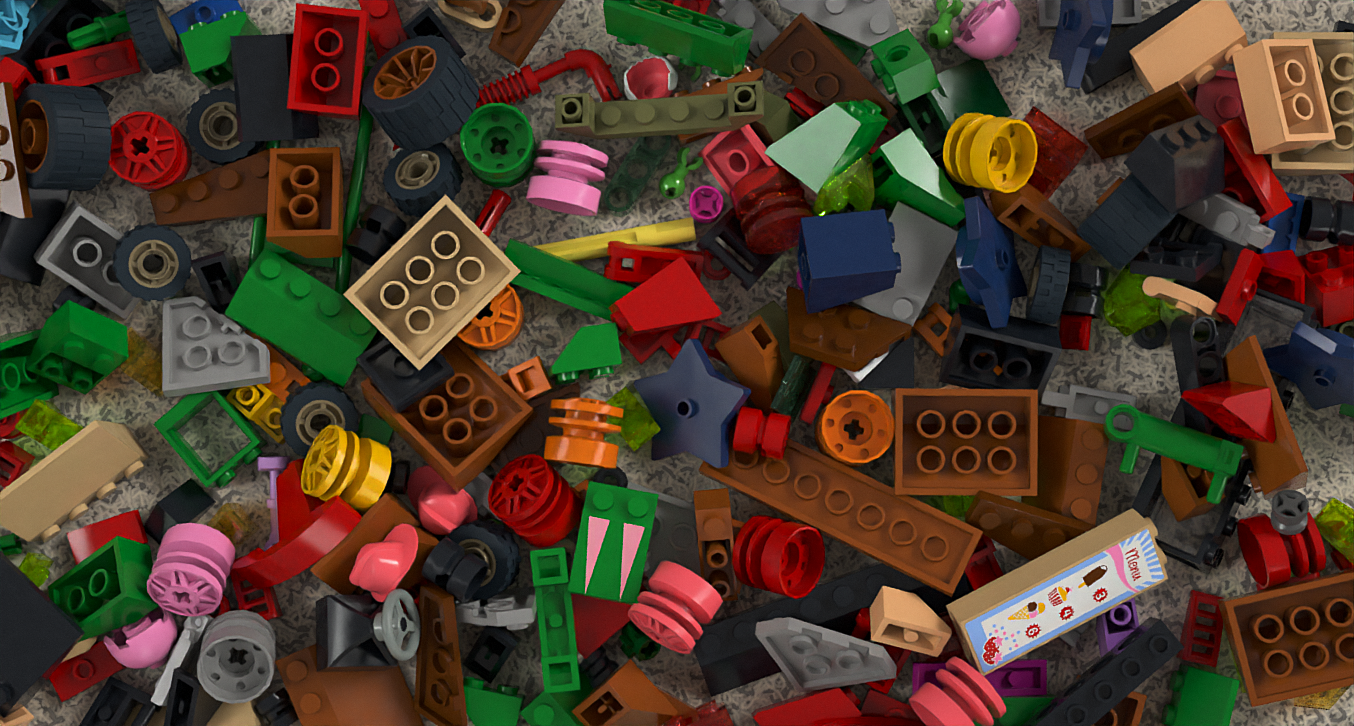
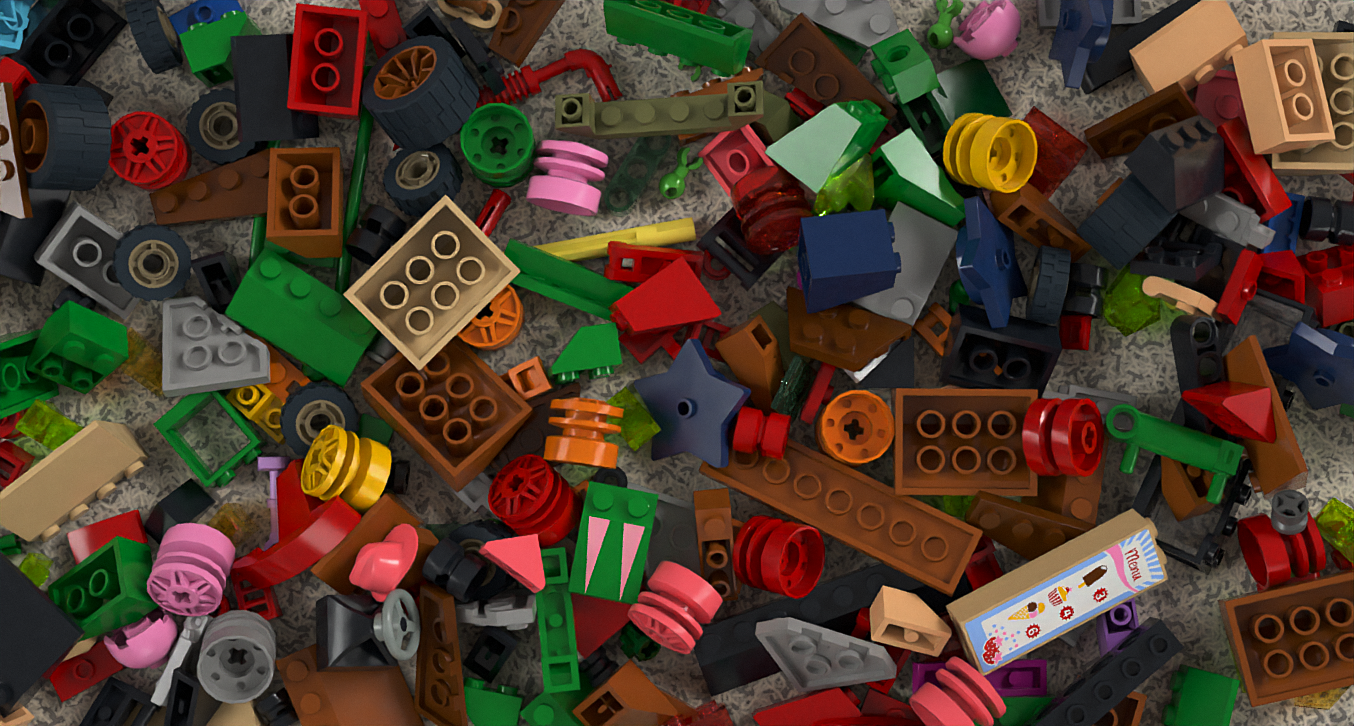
red plate [35,38,141,87] -> none
green axle [67,9,131,51] -> none
black tile [356,338,455,414] -> none
coral piece [407,465,478,536] -> none
coral hair [624,55,678,100] -> none
dark pink wheel [689,185,723,224] -> none
black plate [1132,315,1167,350] -> none
red slope [1176,590,1224,668] -> none
none -> black plate [449,17,506,95]
none -> coral slope [478,534,546,593]
none -> red wheel [1022,398,1104,477]

